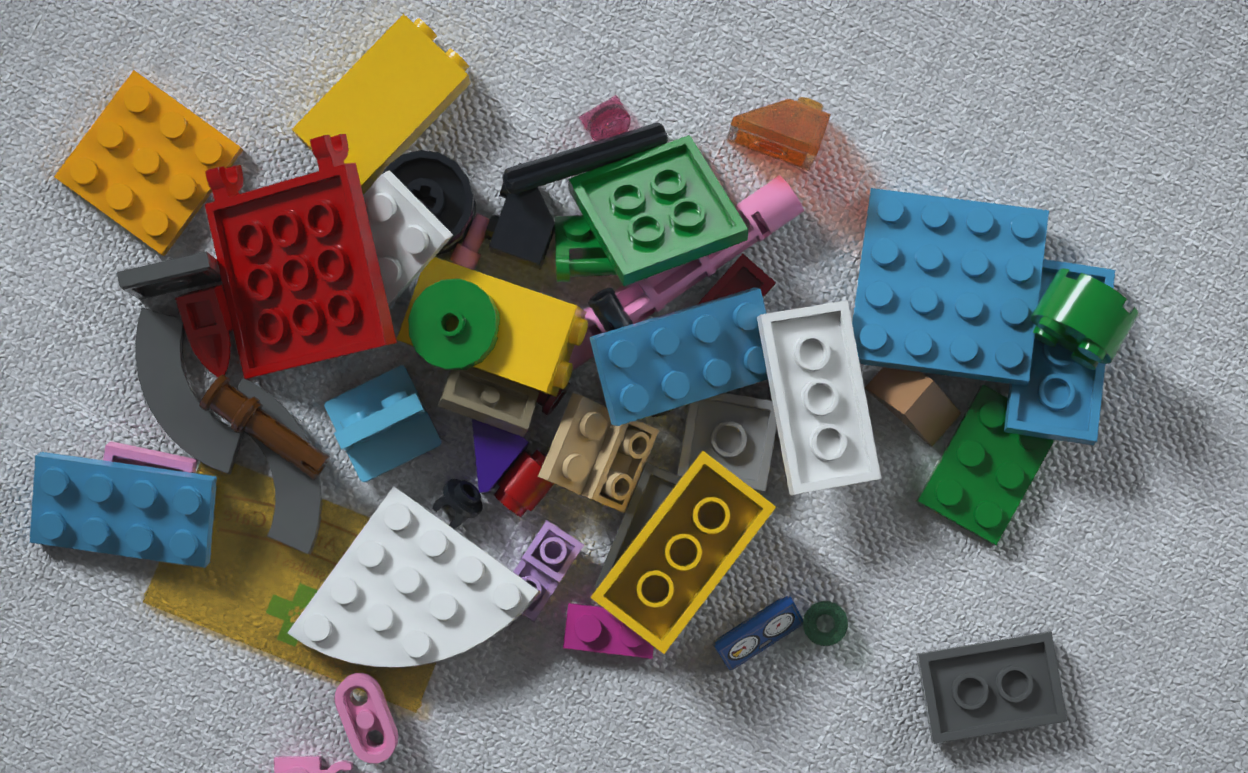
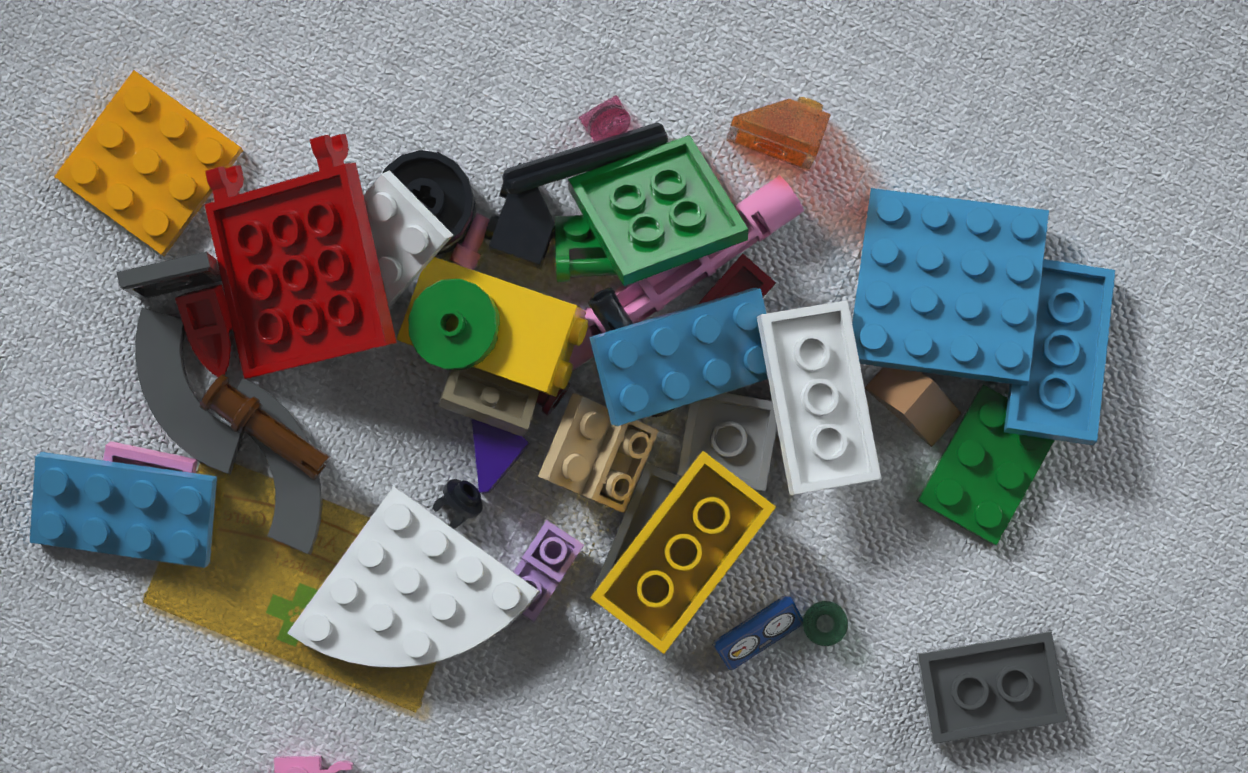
yellow brick [292,14,471,195] -> none
medium azure bracket [324,365,442,482] -> none
bright pink plate [334,673,399,763] -> none
red brick [494,449,554,517] -> none
dark pink plate [563,603,654,659] -> none
green brick [1031,268,1139,370] -> none

